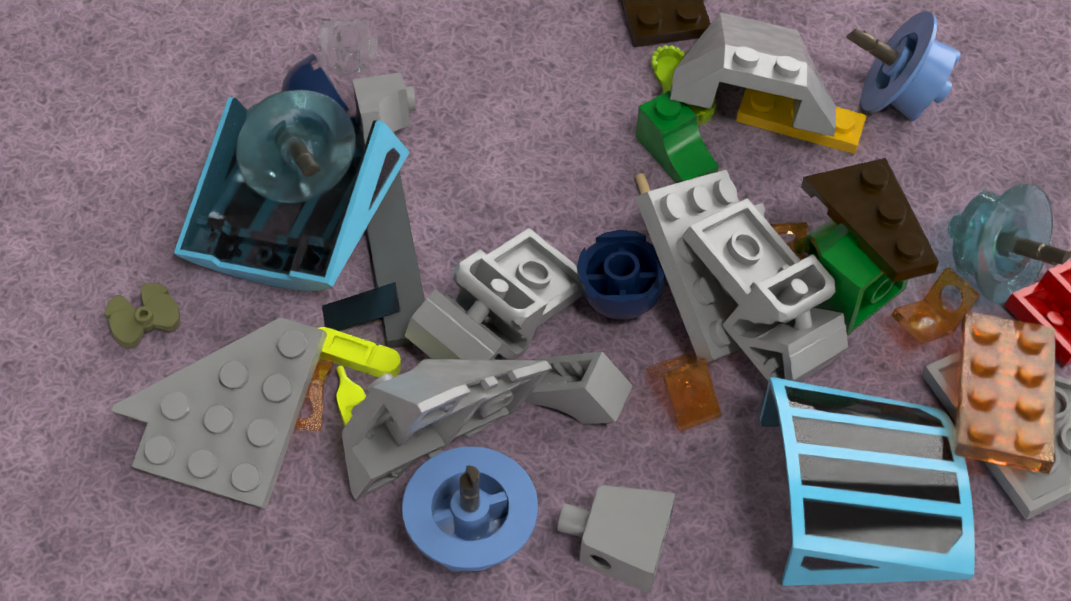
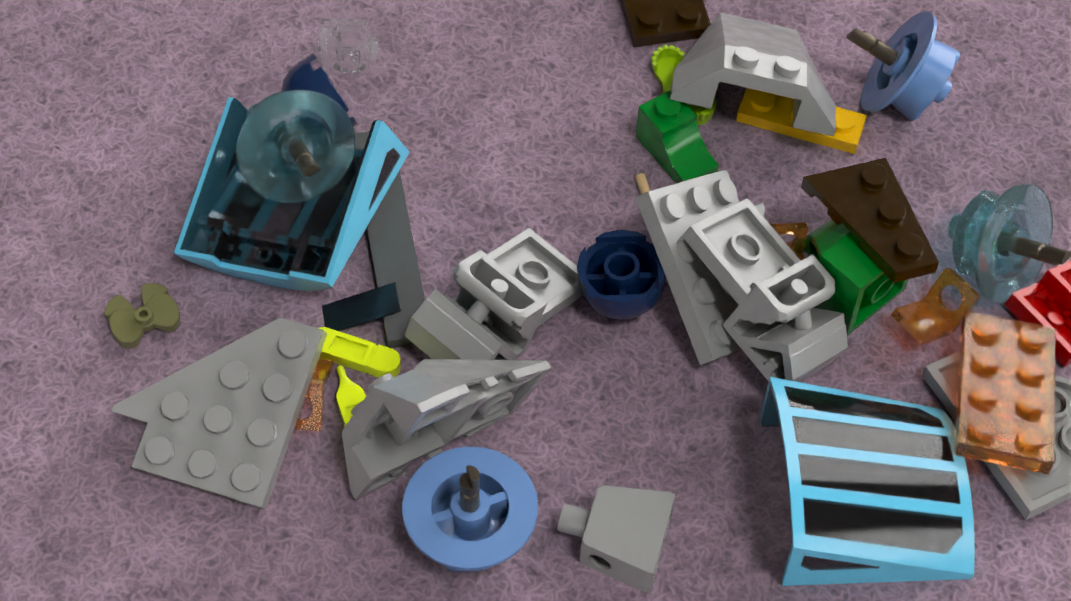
light grey arch [352,72,416,150] -> none
light grey arch [525,352,633,424] -> none
clear orange bracket [647,353,722,431] -> none

